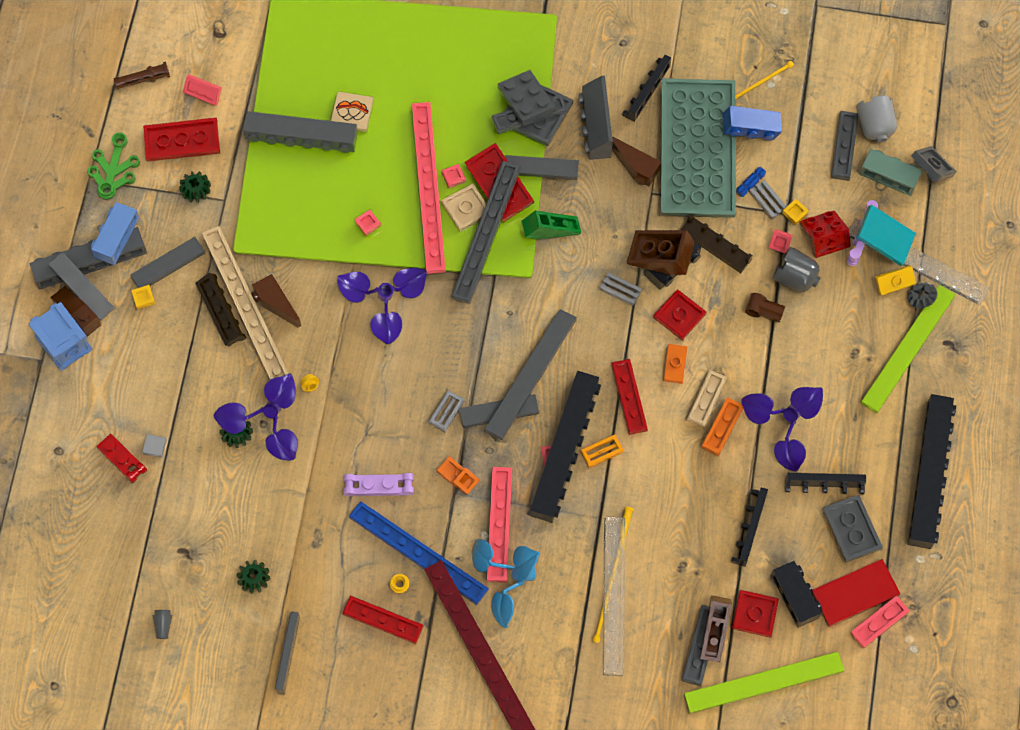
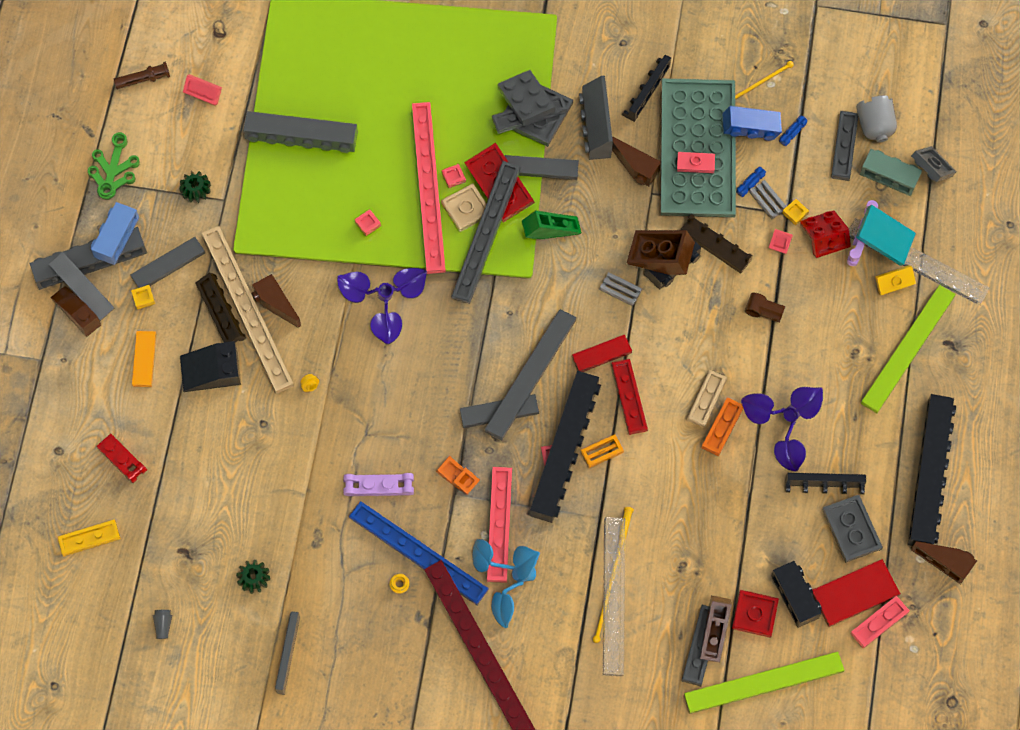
medium blue container [28,302,93,371] -> none
light grey tile [142,435,167,458] -> none
red plate [143,117,220,161] -> none
dark purple plant [214,373,298,461] -> none
dark green gear [220,419,253,449] -> none
tan tile [331,92,374,132] -> none
red tile [342,595,424,644] -> none
light grey tile [428,390,465,433] -> none
red tile [653,289,707,341] -> none
orange plate [664,344,688,384] -> none
black hinge [731,487,768,567] -> none
dark grey cylinder [772,246,820,293] -> none
dark grey gear [907,281,938,308] -> none
none -> yellow tile [58,519,121,557]
none -> light orange tile [132,331,157,387]
none -> black slope [180,341,241,392]
none -> red tile [572,334,632,372]
none -> coral plate [677,152,715,173]
none -> blue axle [779,115,808,146]
none -> reddish brown slope [911,541,977,585]

